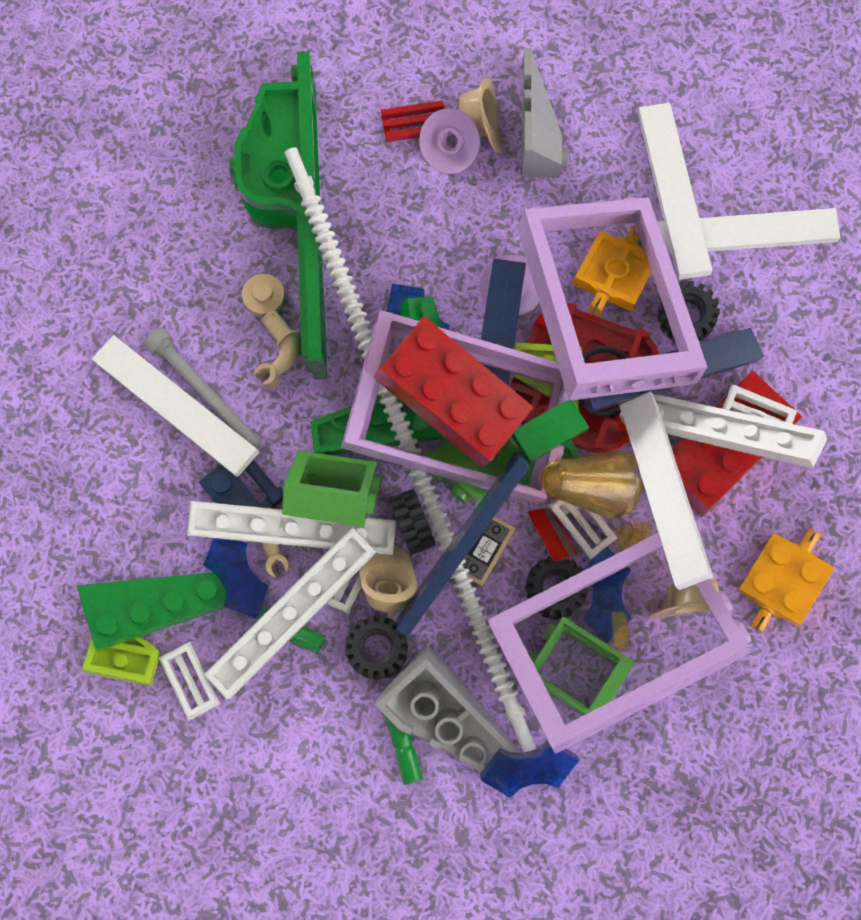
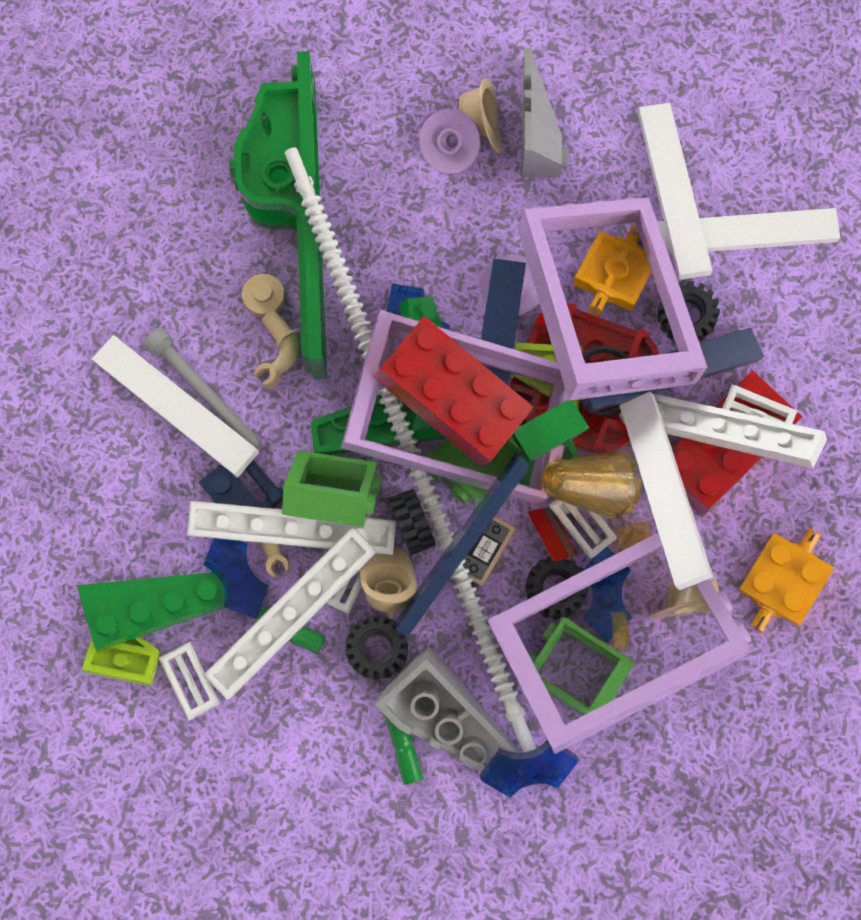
red tile [381,100,444,143] -> none

